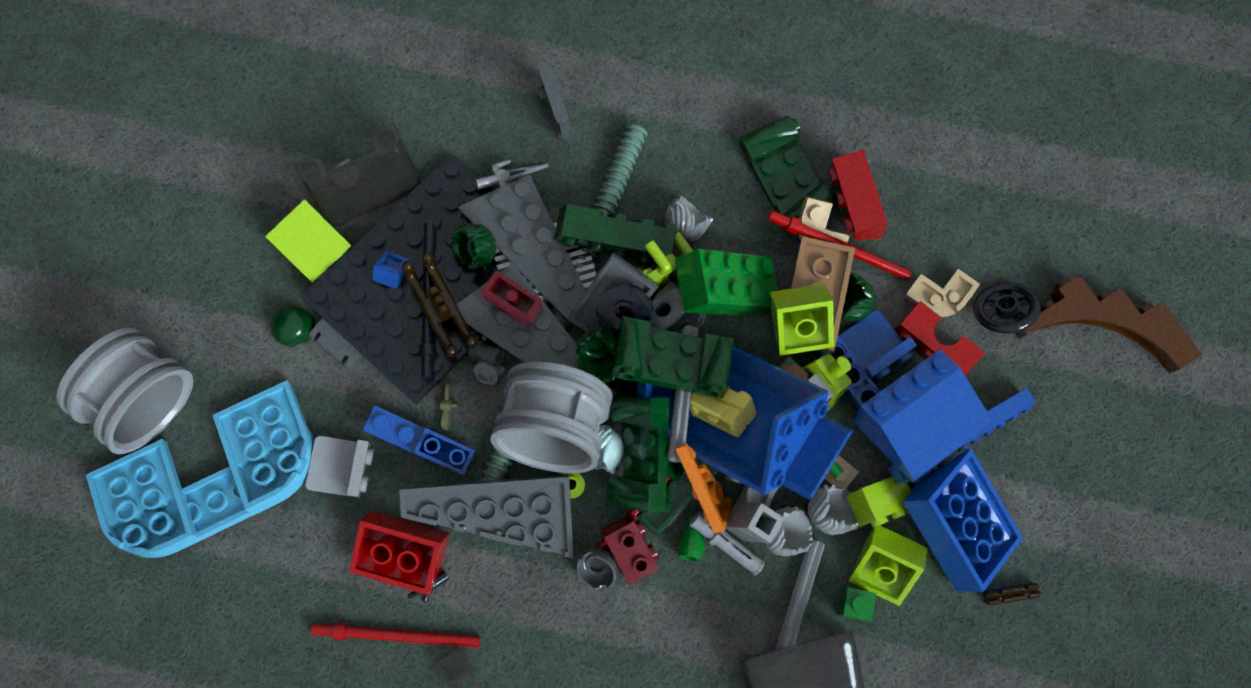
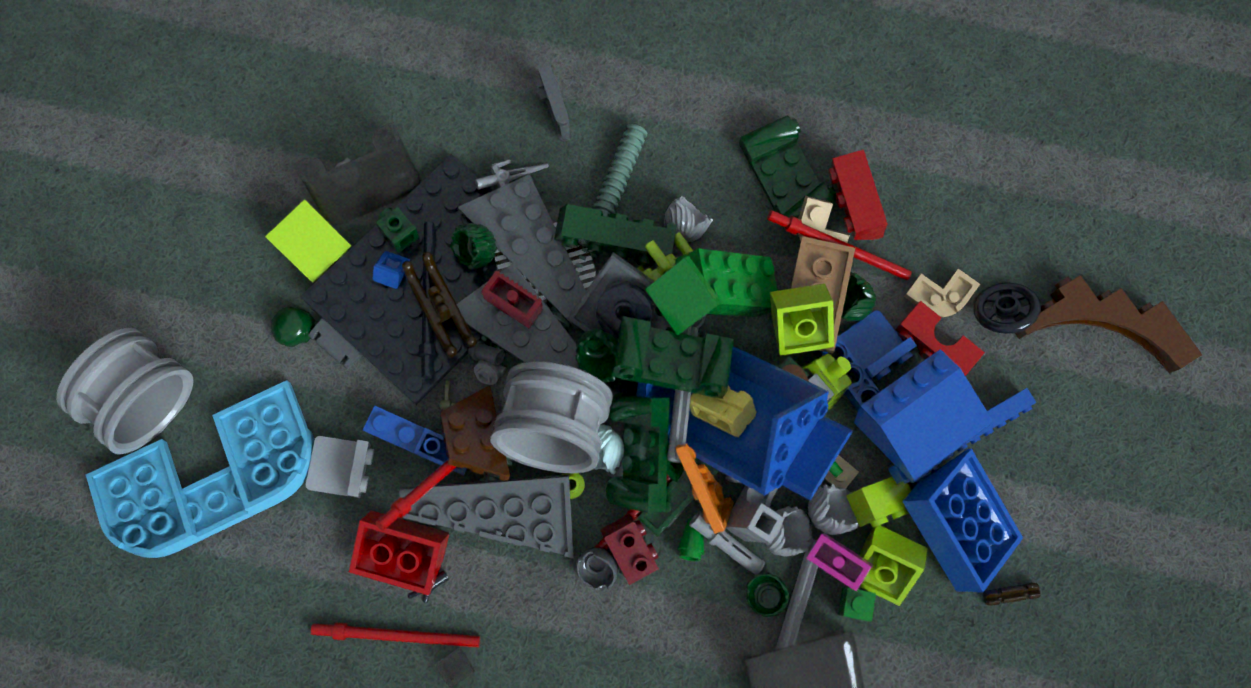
none -> dark green brick [376,207,419,253]
none -> red bar [376,460,456,531]
none -> reddish brown wing [440,386,510,481]
none -> green tile [645,256,722,335]
none -> dark green hair [746,573,789,617]
none -> dark pink brick [806,533,873,591]

